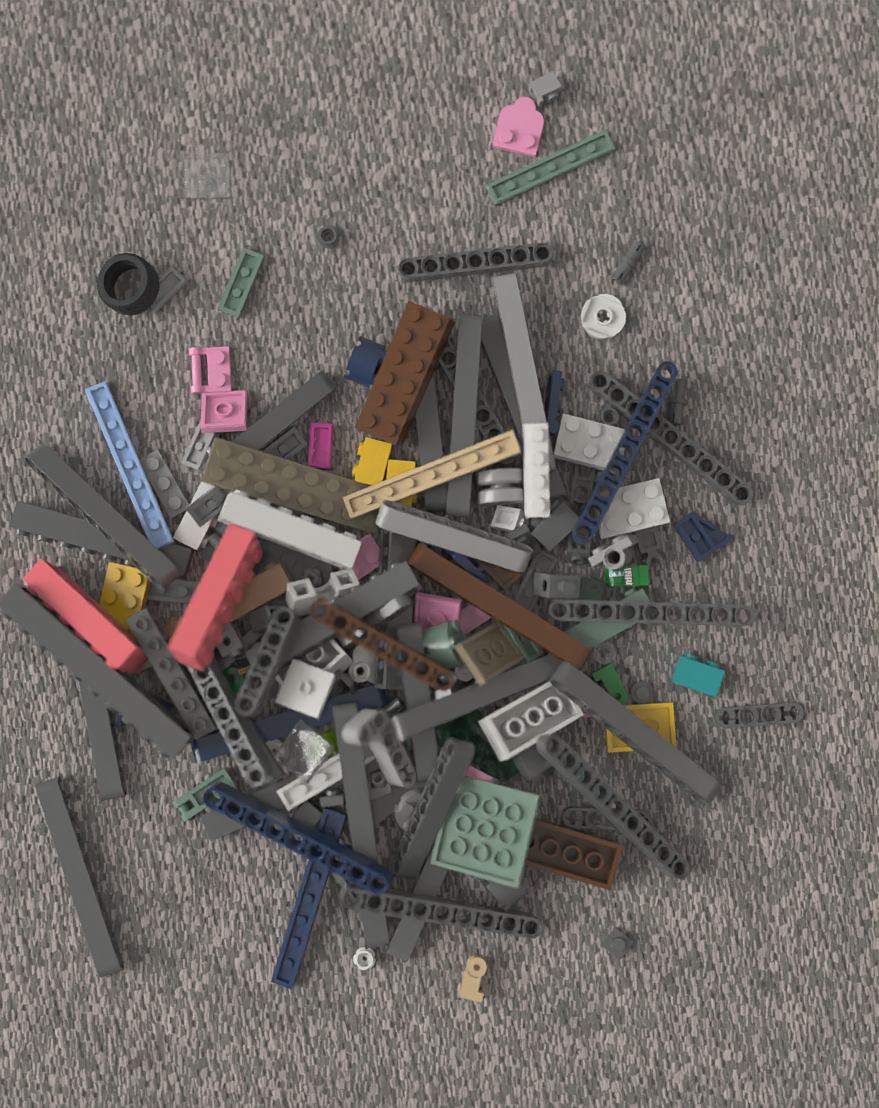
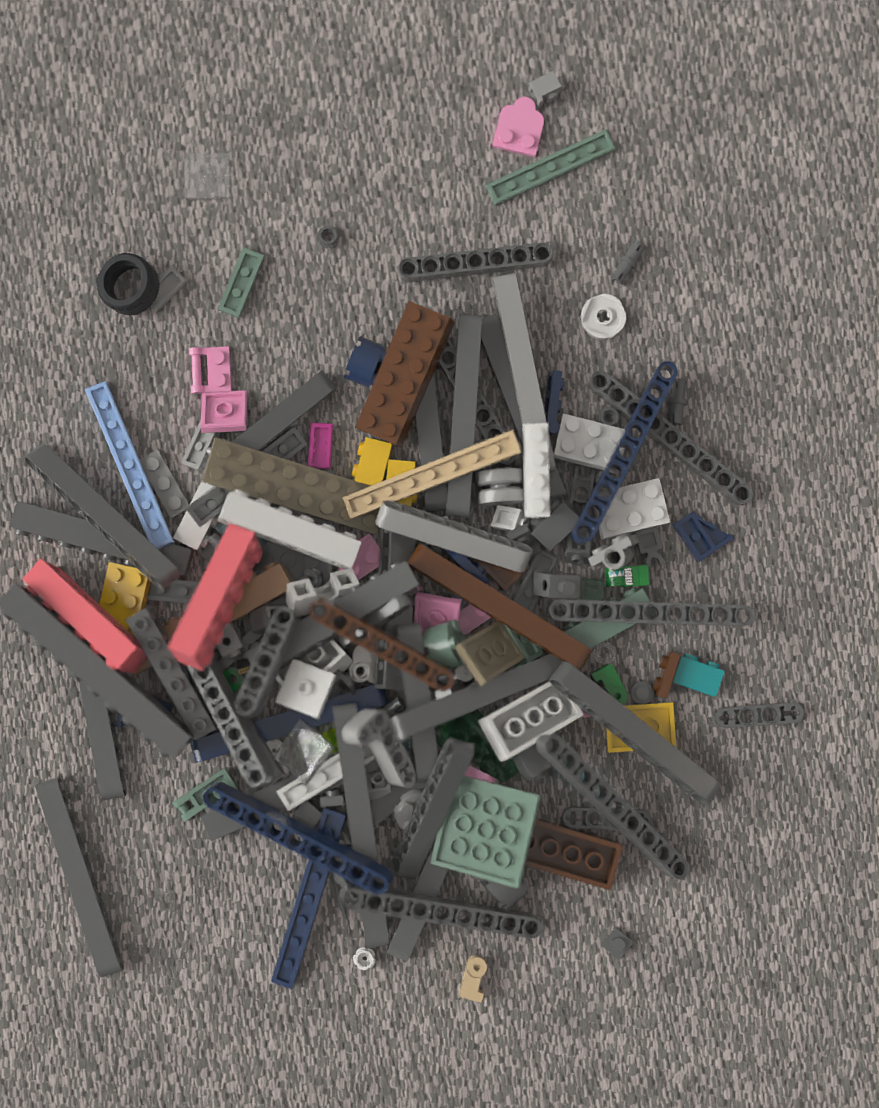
none -> reddish brown plate [652,652,681,698]

